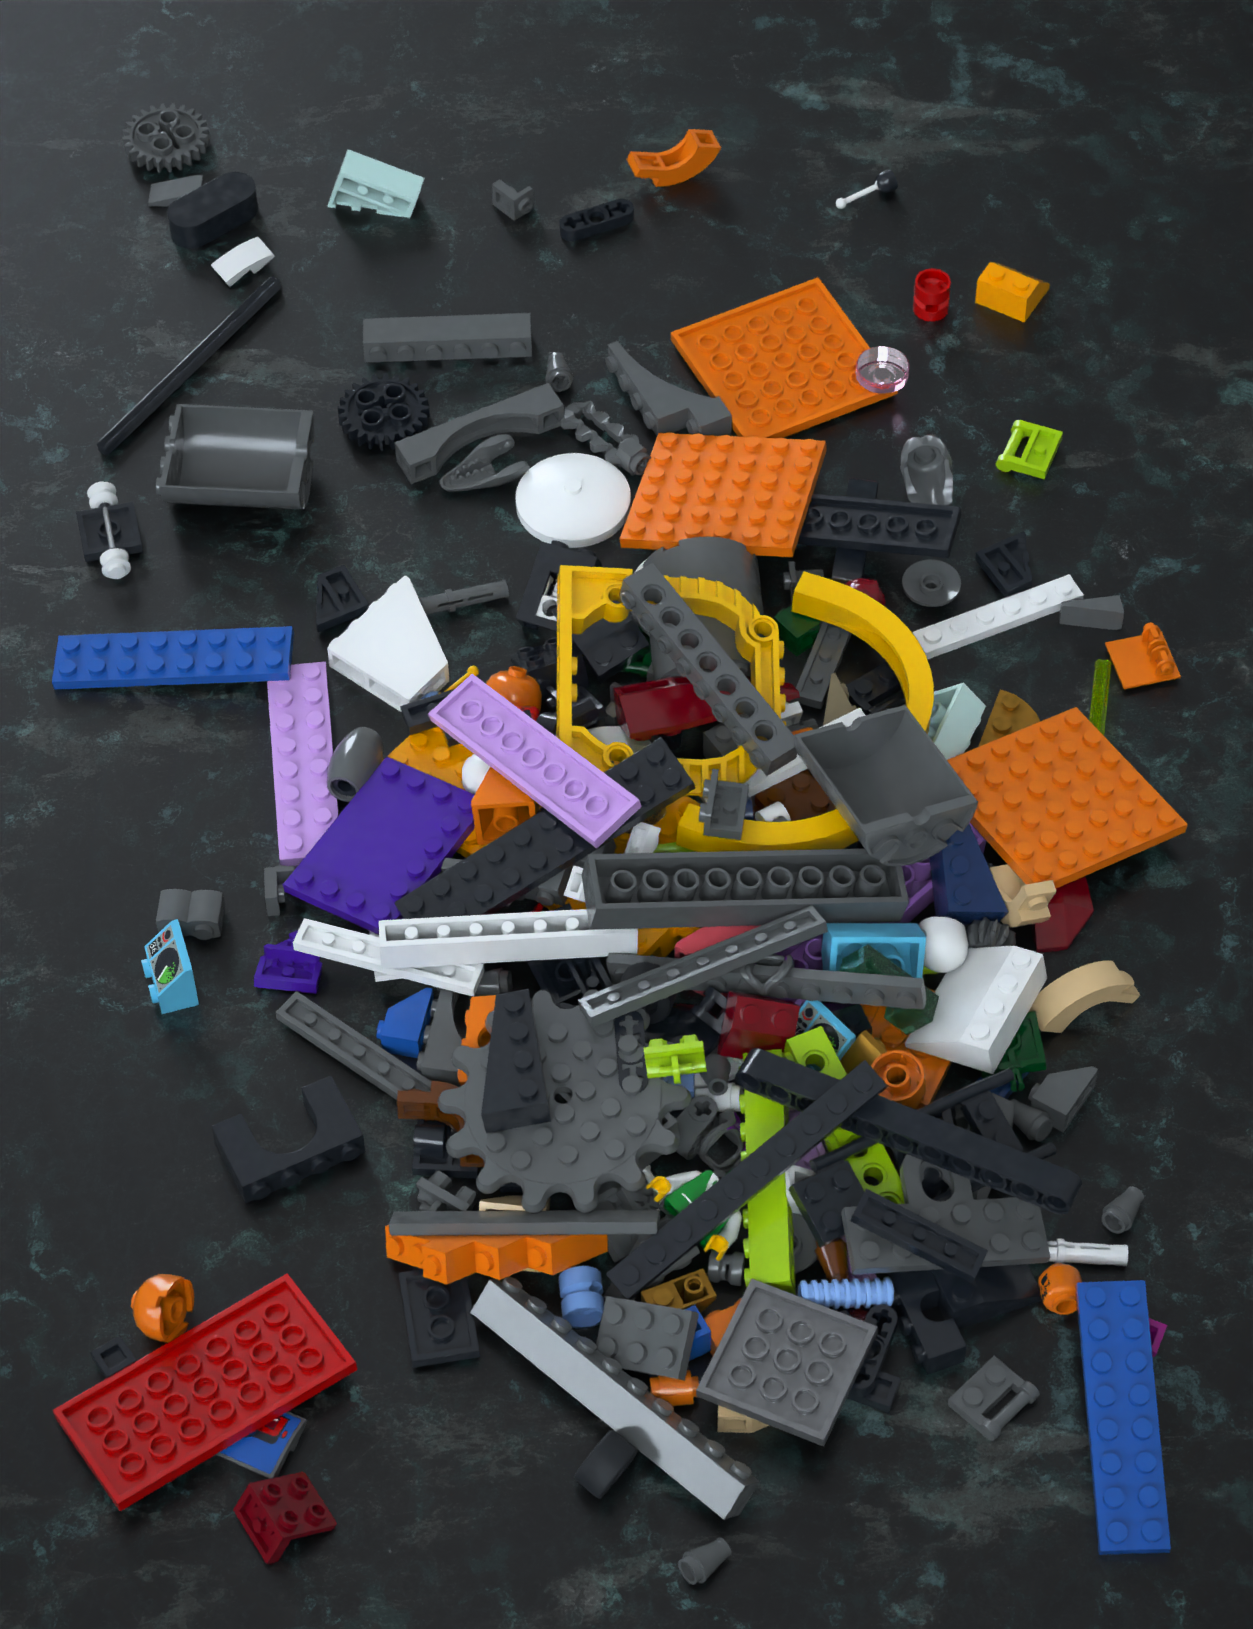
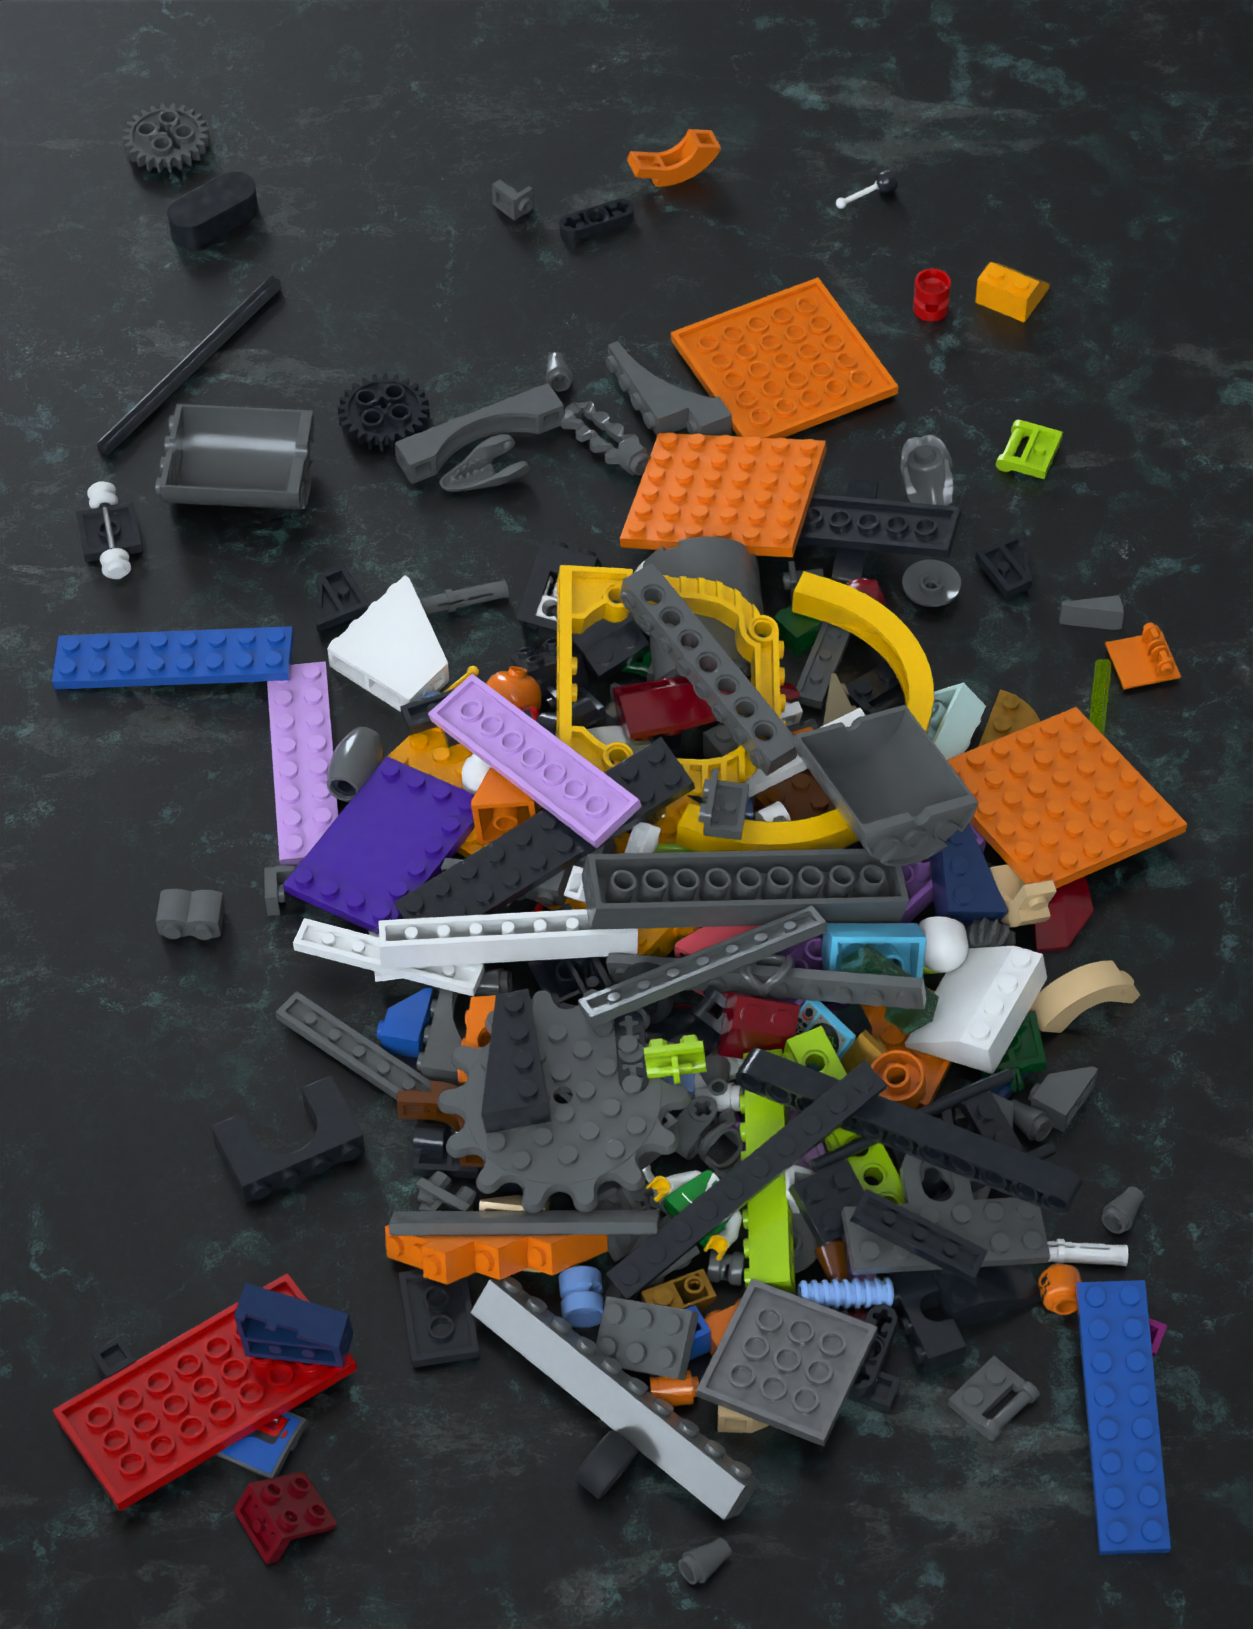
orange cylinder [131,1274,194,1343] -> none
medium azure slope [141,919,199,1014] -> none
dark grey slope [148,175,204,207] -> none
white slope [211,237,275,287] -> none
dark purple slope [254,930,323,994] -> none
light aqua wedge [327,150,424,218] -> none
dark grey brick [363,313,532,363] -> none
white dish [516,453,631,548] -> none
clear pink piece [855,346,910,393] -> none
white plate [912,574,1083,660] -> none
none -> dark blue wedge [234,1283,354,1367]

